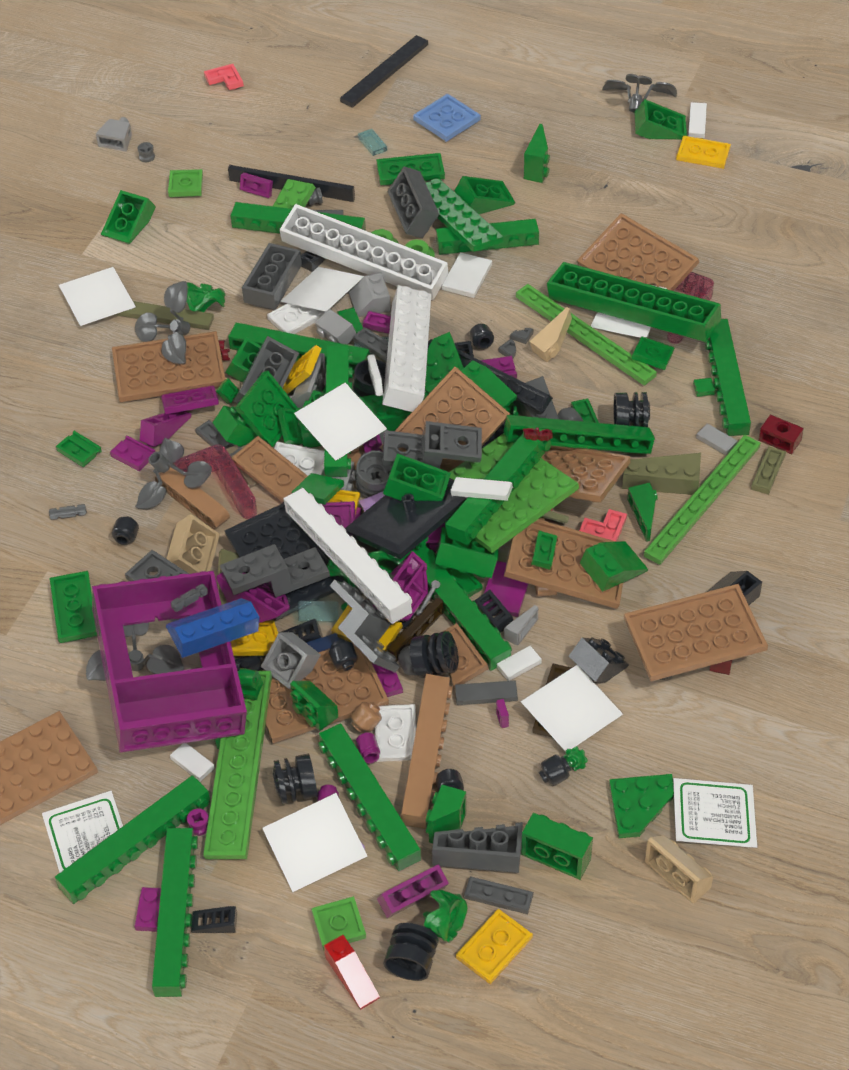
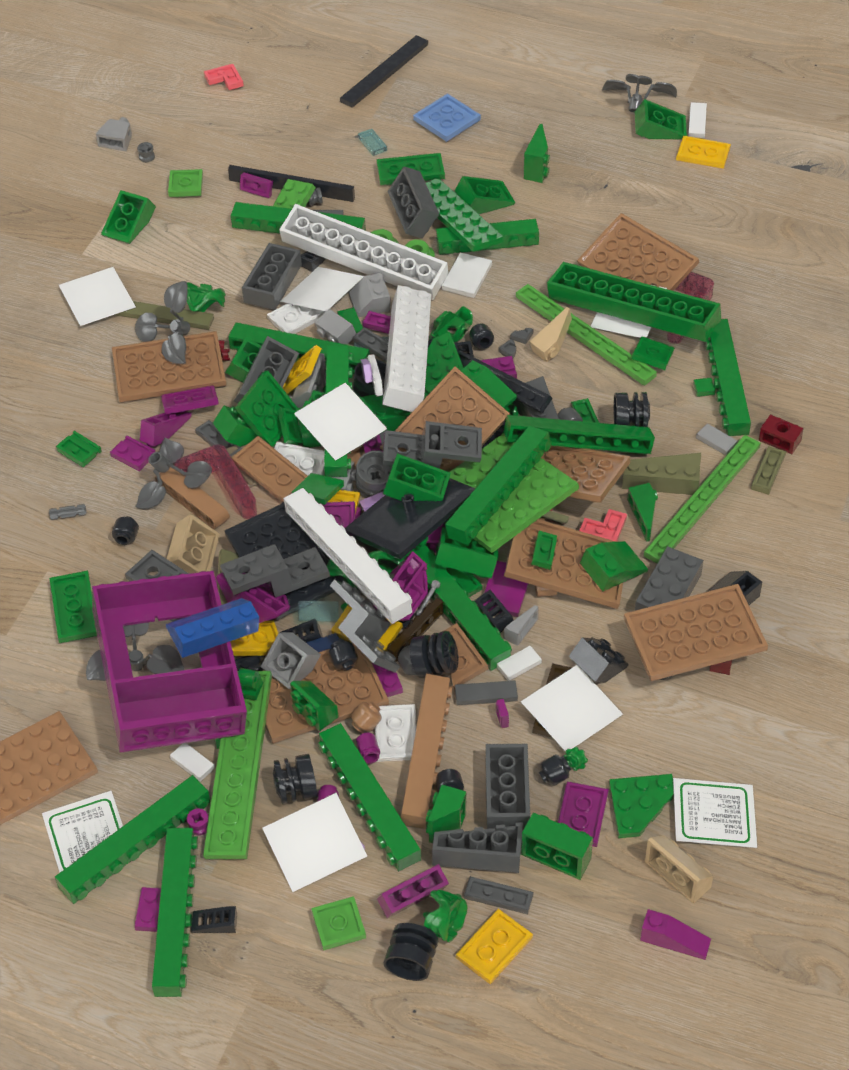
dark grey axle [171,584,208,612] -> none
green tile [216,378,239,404] -> none
slope [324,935,380,1010] -> none
white tile [451,477,513,501] -> none
dark red piece [523,427,553,441] -> none
none -> lavender tile [360,358,373,383]
none -> green piece [429,306,473,343]
none -> dark grey brick [485,744,530,830]
none -> magenta tile [558,781,609,847]
none -> dark grey brick [635,546,704,611]
none -> magenta slope [640,909,711,960]

